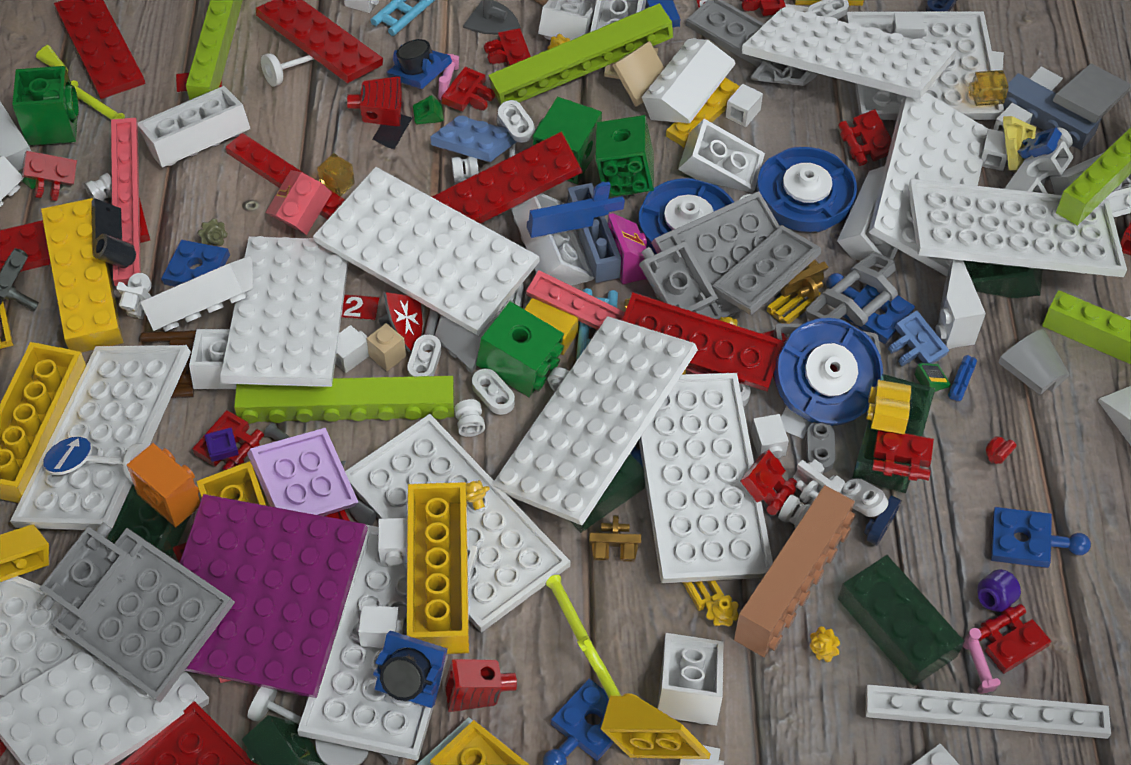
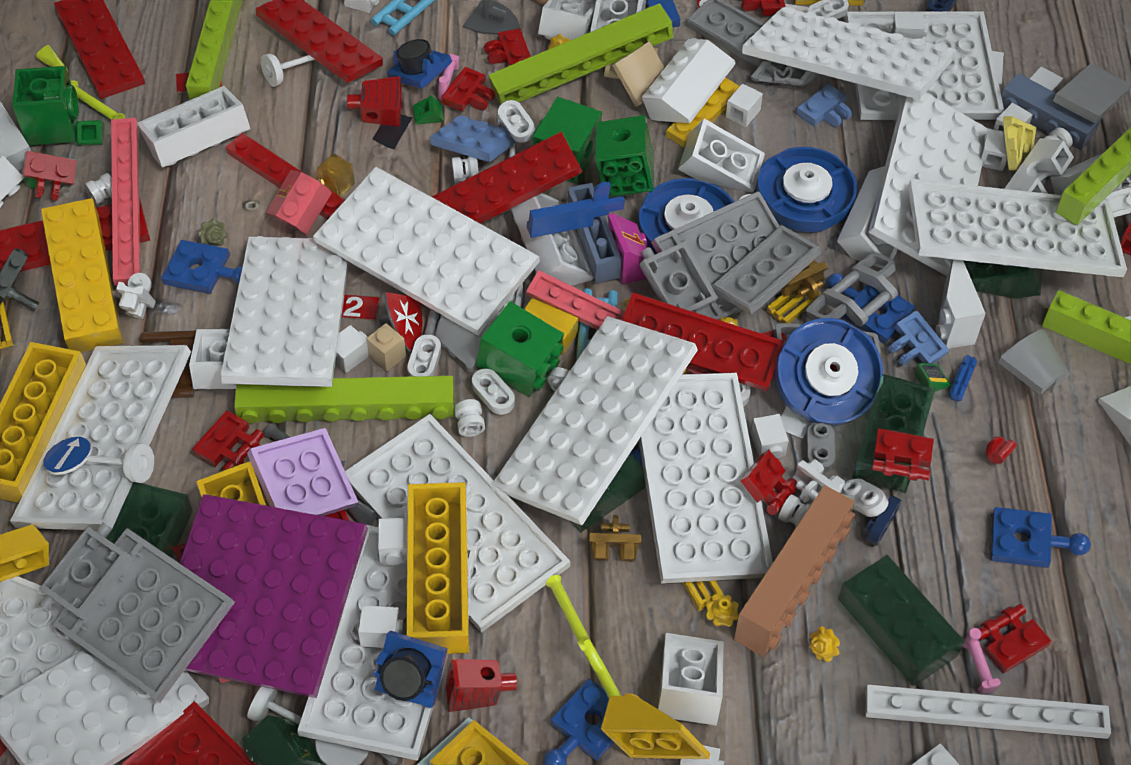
black door [92,198,136,268] -> none
orange brick [127,443,201,528] -> none
white slope [141,256,253,332] -> none
dark purple tile [205,428,239,462] -> none
yellow plant [466,480,490,510] -> none
red plate [838,109,892,166] -> none
yellow brick [866,380,911,434] -> none
clear yellow brick [969,70,1009,106] -> none
dark purple head [977,569,1021,612] -> none
blue plate [1017,127,1062,159] -> none
none -> green slope [77,120,105,146]
none -> medium blue hinge [796,84,852,127]

